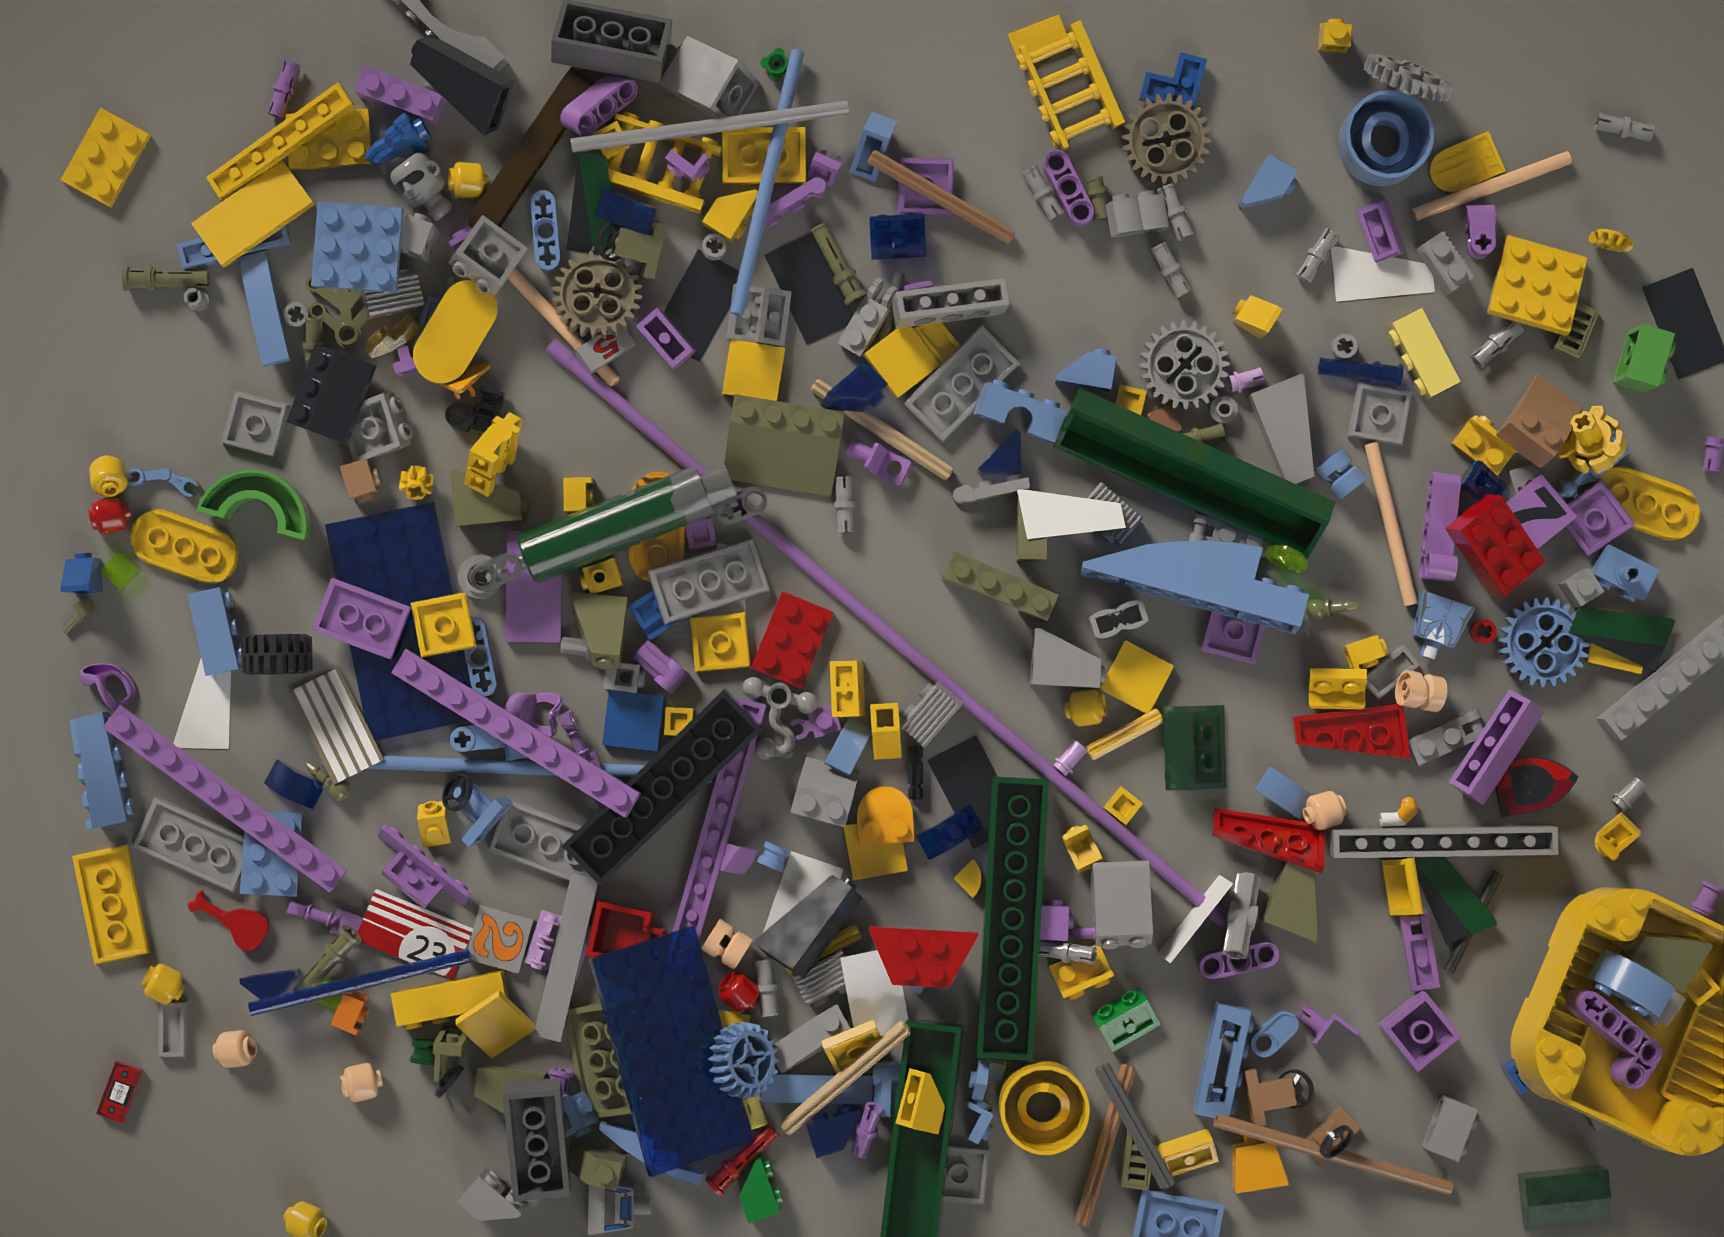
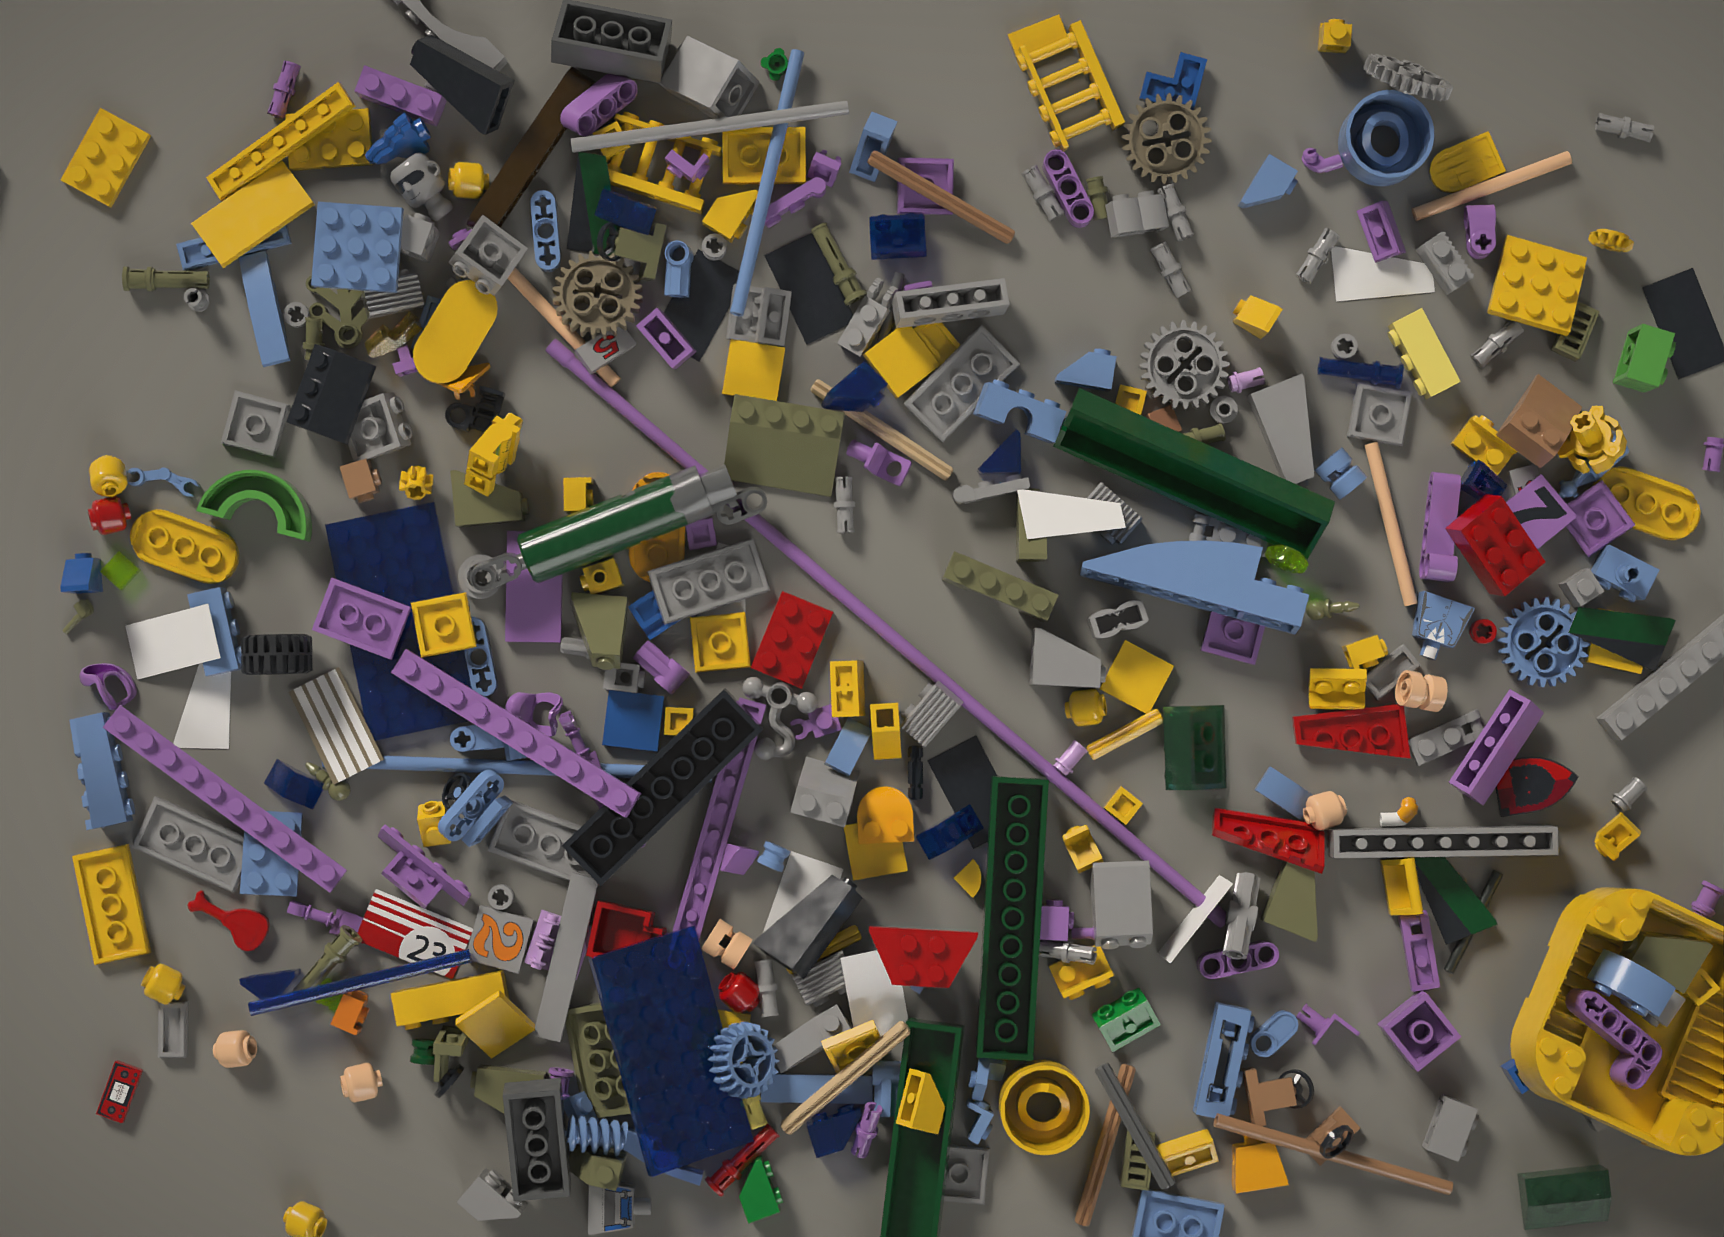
none -> white sticker [125,604,221,680]
none -> medium blue beam [438,770,504,841]
none -> light grey bush [488,884,514,910]
none -> medium blue piece [566,1114,628,1157]
none -> medium blue piece [664,240,694,298]
none -> medium lavender arm [1301,148,1343,174]

